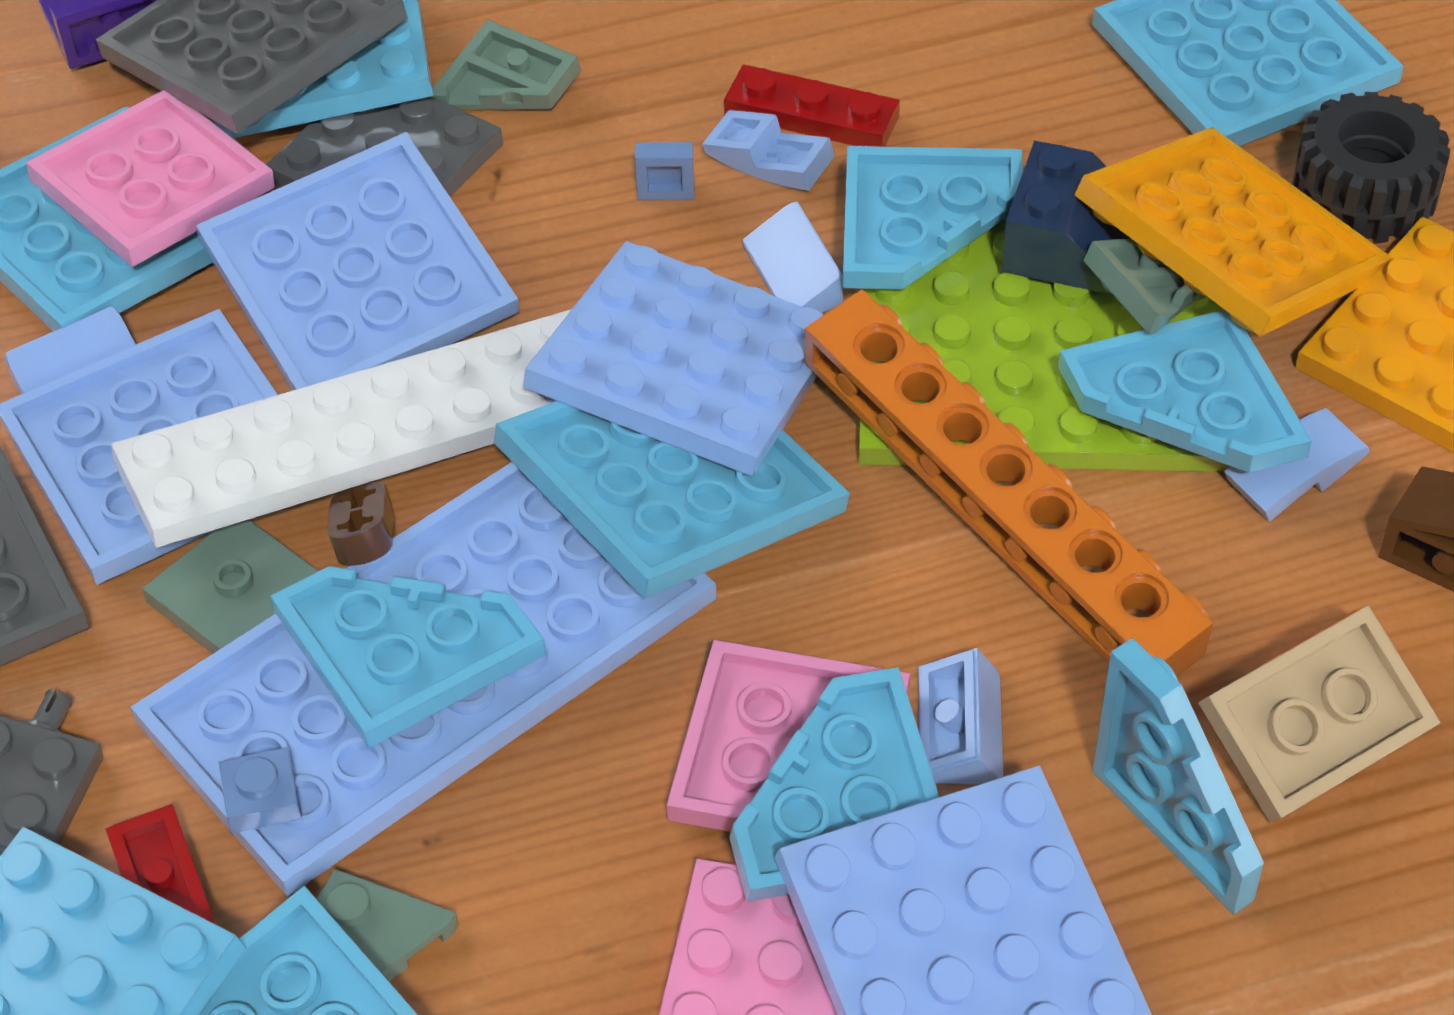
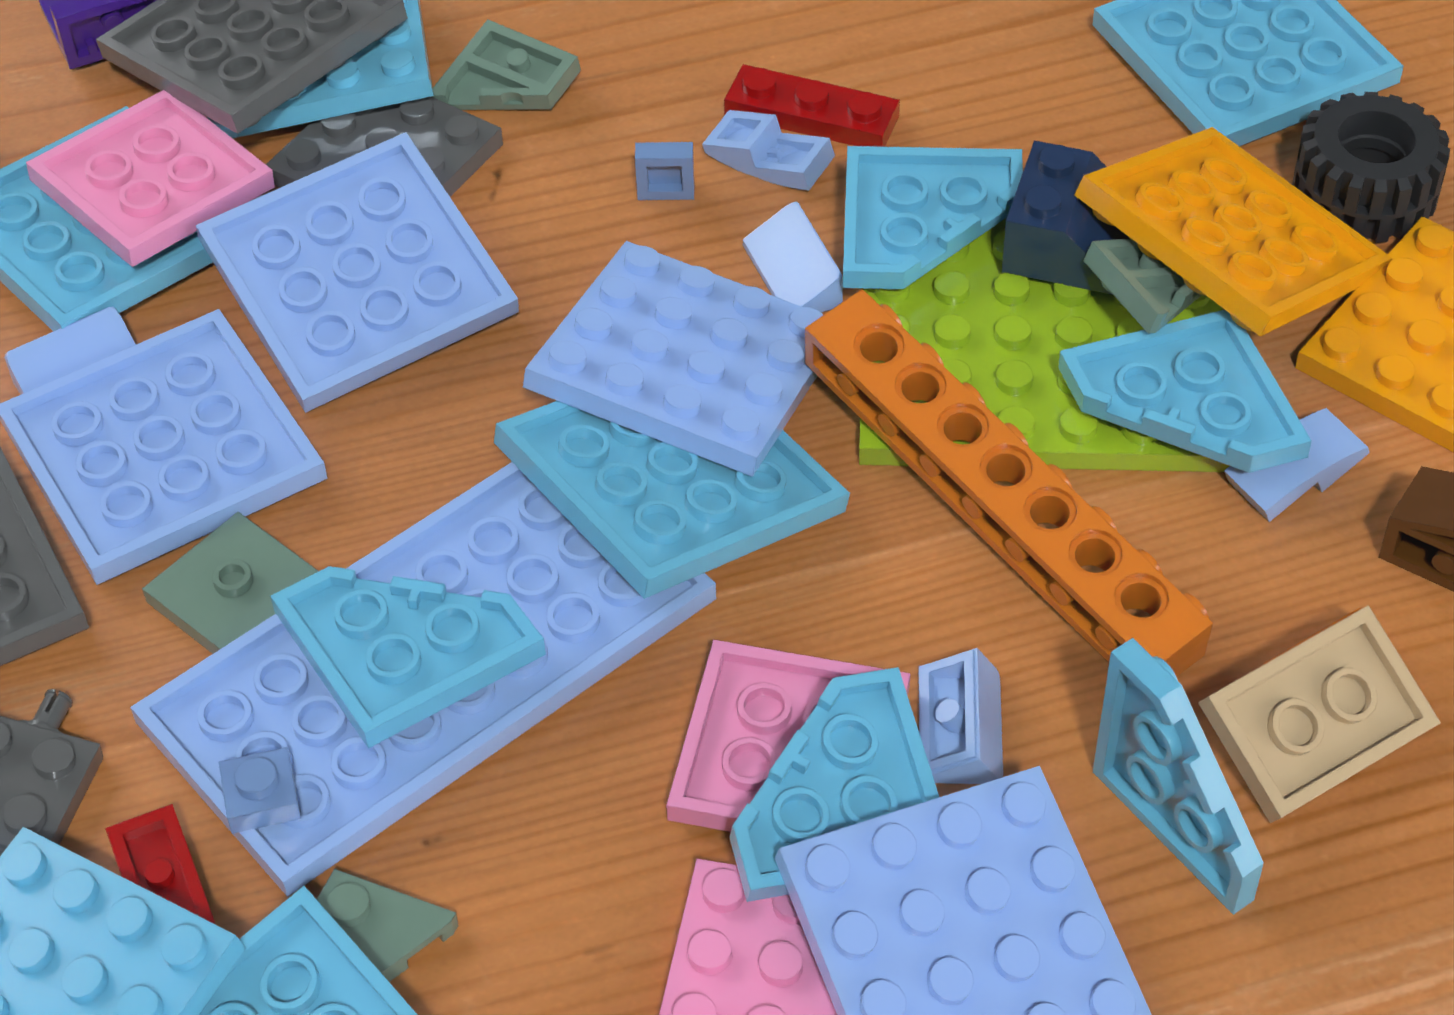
white plate [111,309,572,548] -> none
reddish brown beam [327,482,394,566] -> none

